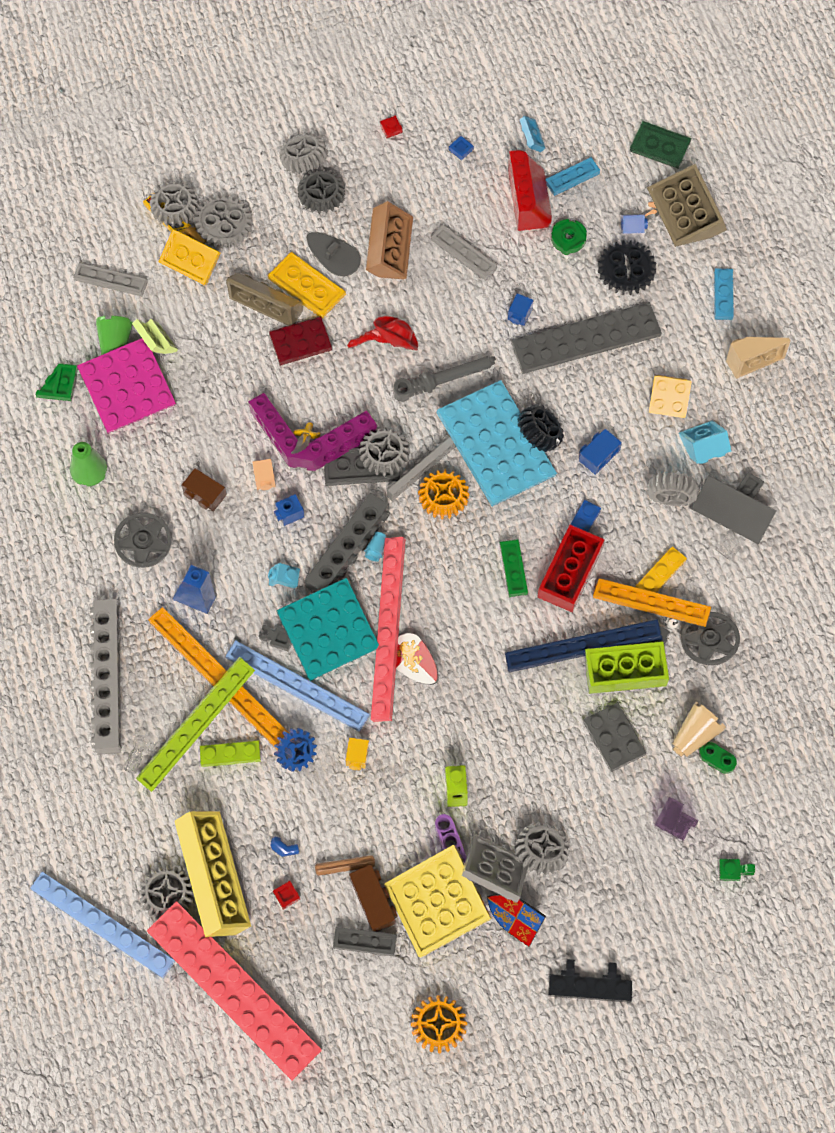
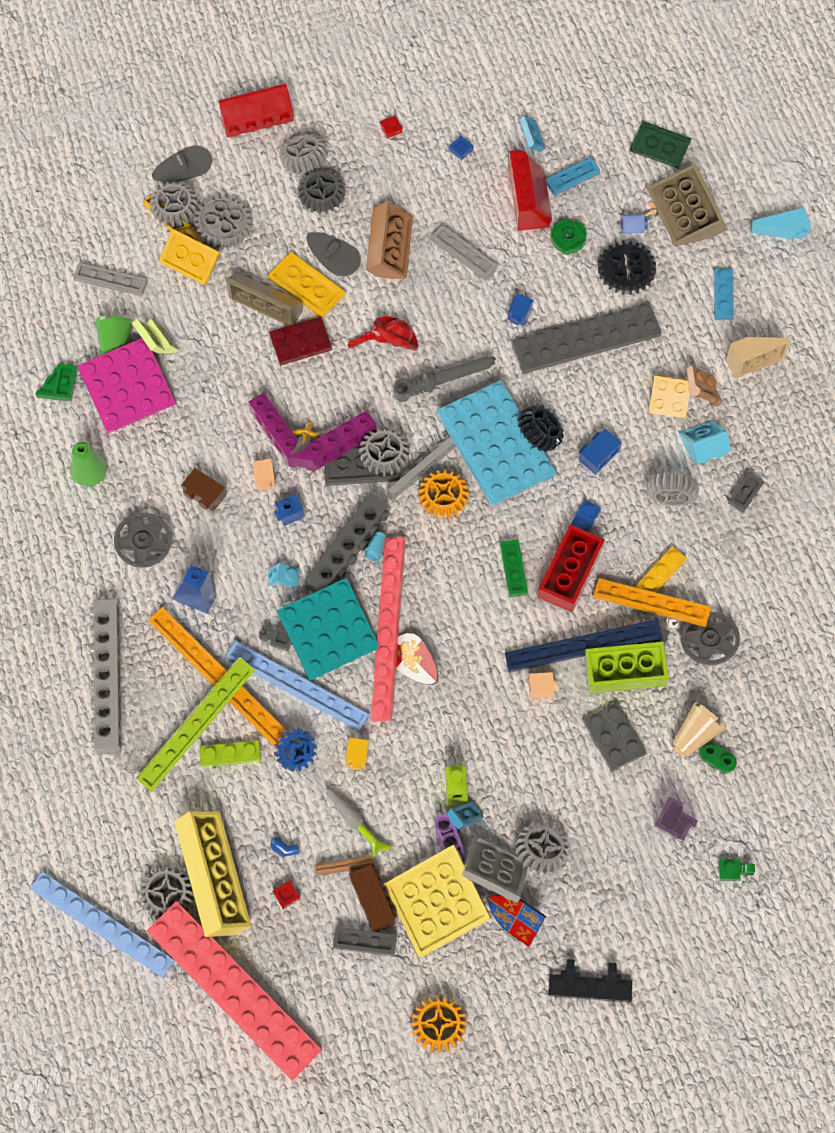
dark grey tile [691,475,777,544] -> none
none -> dark grey shield [152,146,212,182]
none -> red slope [218,84,294,138]
none -> light grey piece [325,788,392,857]
none -> dark azure plate [447,802,484,830]
none -> light nougat brick [528,672,558,699]
none -> medium nougat plate [686,366,721,406]
none -> medium azure slope [750,208,811,239]

